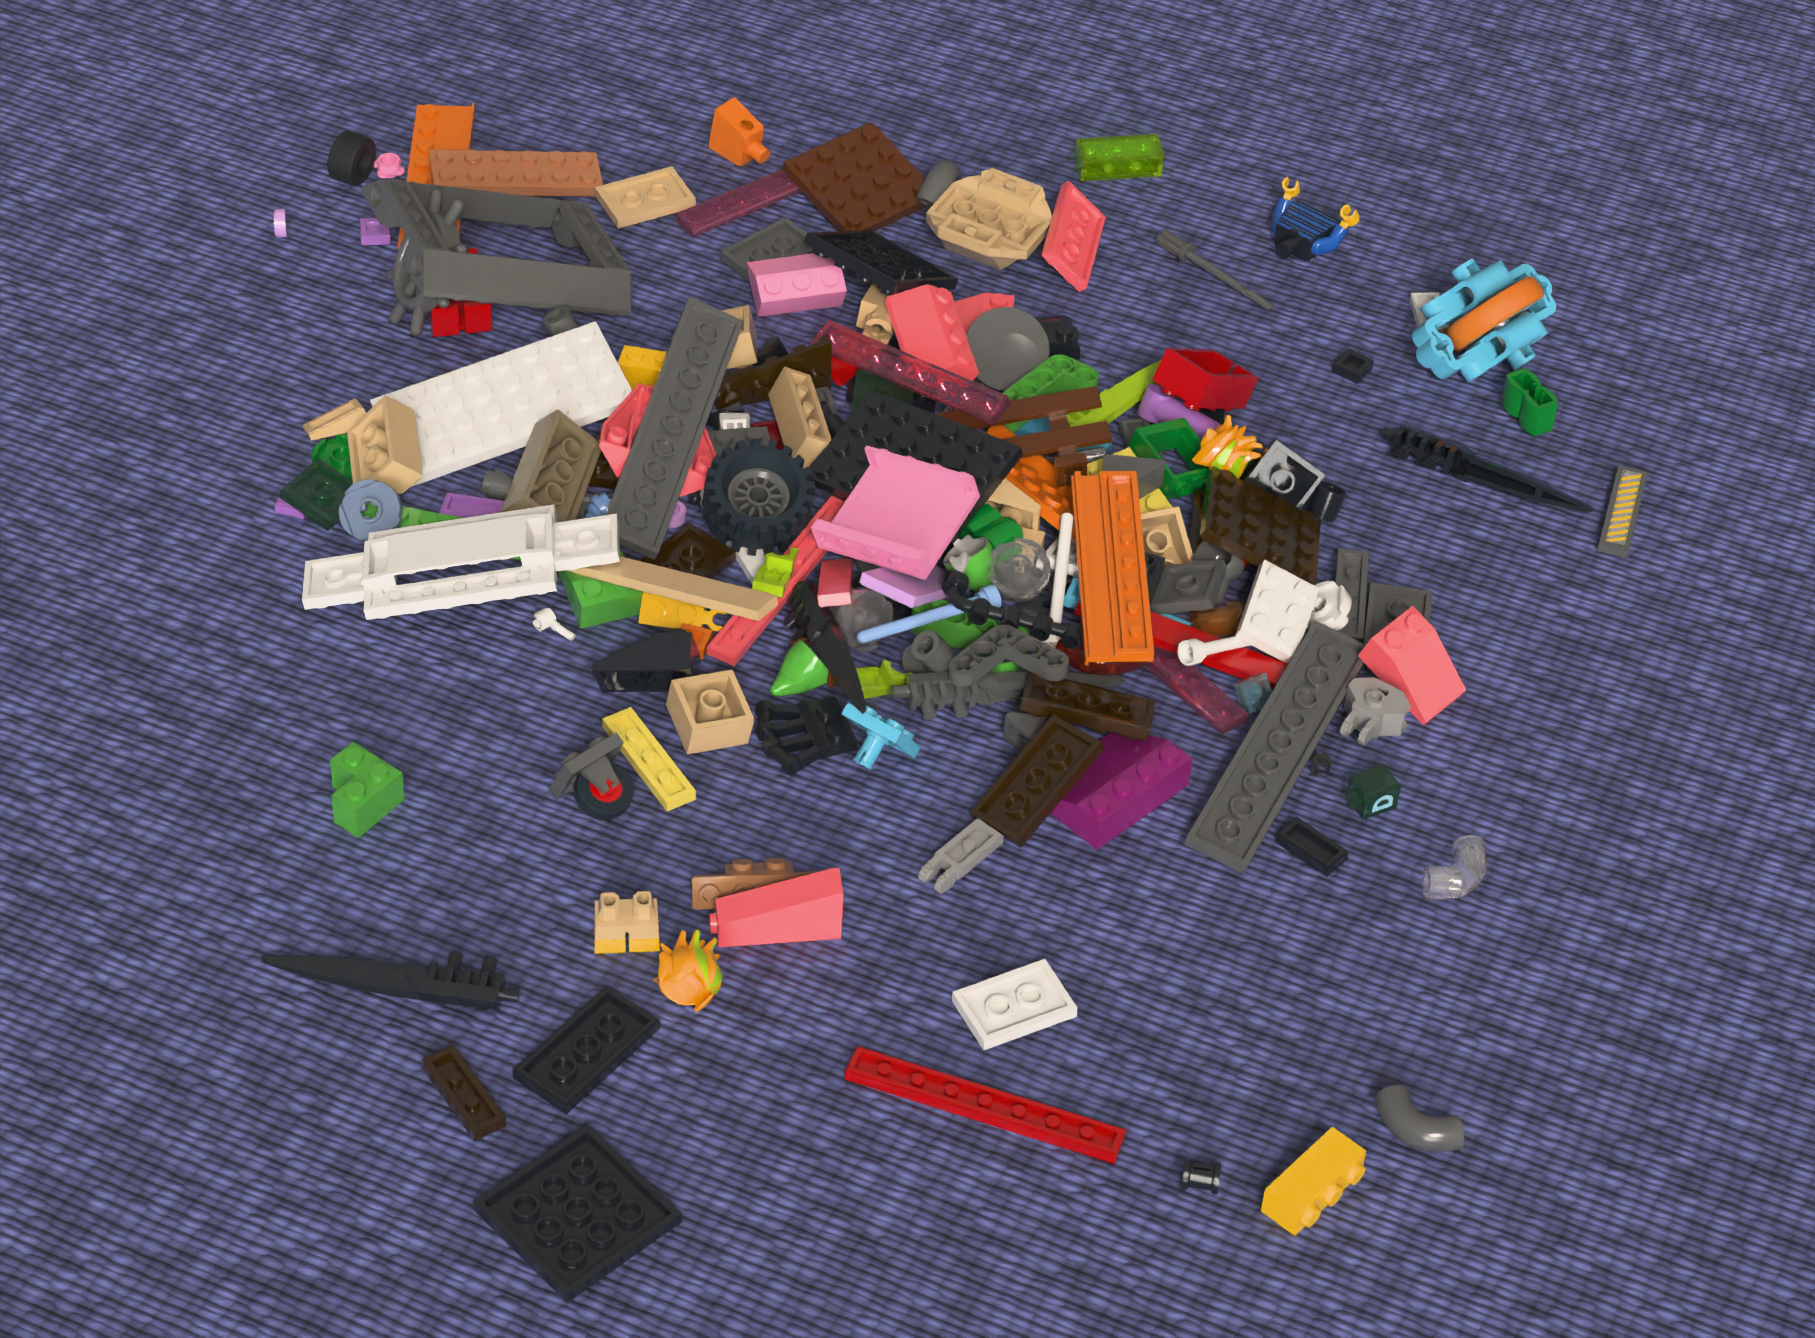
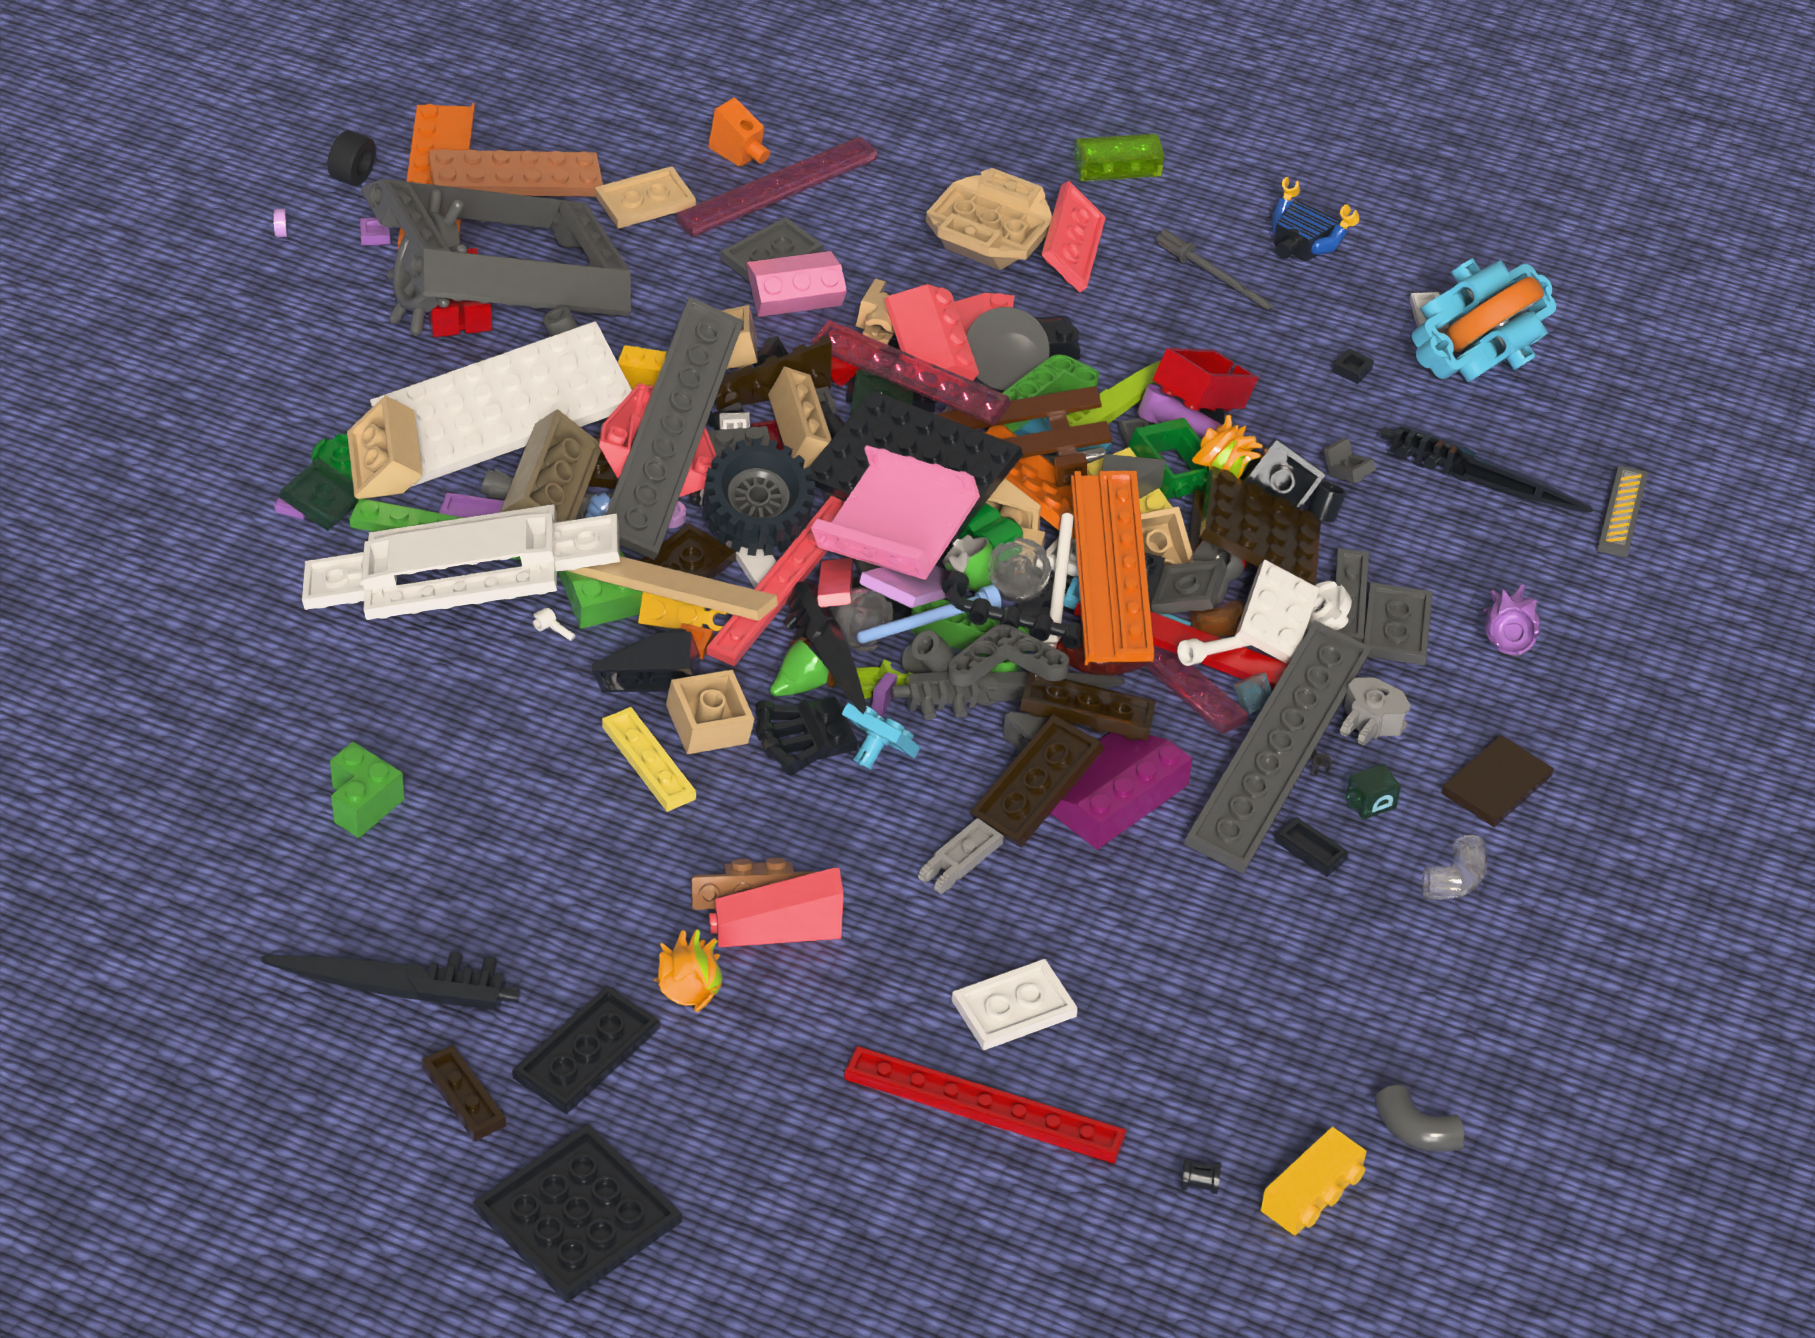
tan slope [302,398,366,441] -> none
sand blue plate [338,479,403,542] -> none
bright pink plate [374,153,405,178] -> none
plate [549,732,634,820] -> none
tan hips [594,891,660,954] -> none
lime slope [752,547,799,598] -> none
reddish brown plate [782,122,926,231] -> none
black plate [804,230,959,295] -> none
dark grey cylinder [915,159,962,208] -> none
coral slope [1358,606,1466,726] -> none
green brick [1501,368,1558,436] -> none
none -> medium lavender tile [871,672,898,717]
none -> dark grey bracket [1324,438,1376,483]
none -> dark brown tile [1441,735,1554,827]
none -> medium lavender hair [1483,584,1541,656]

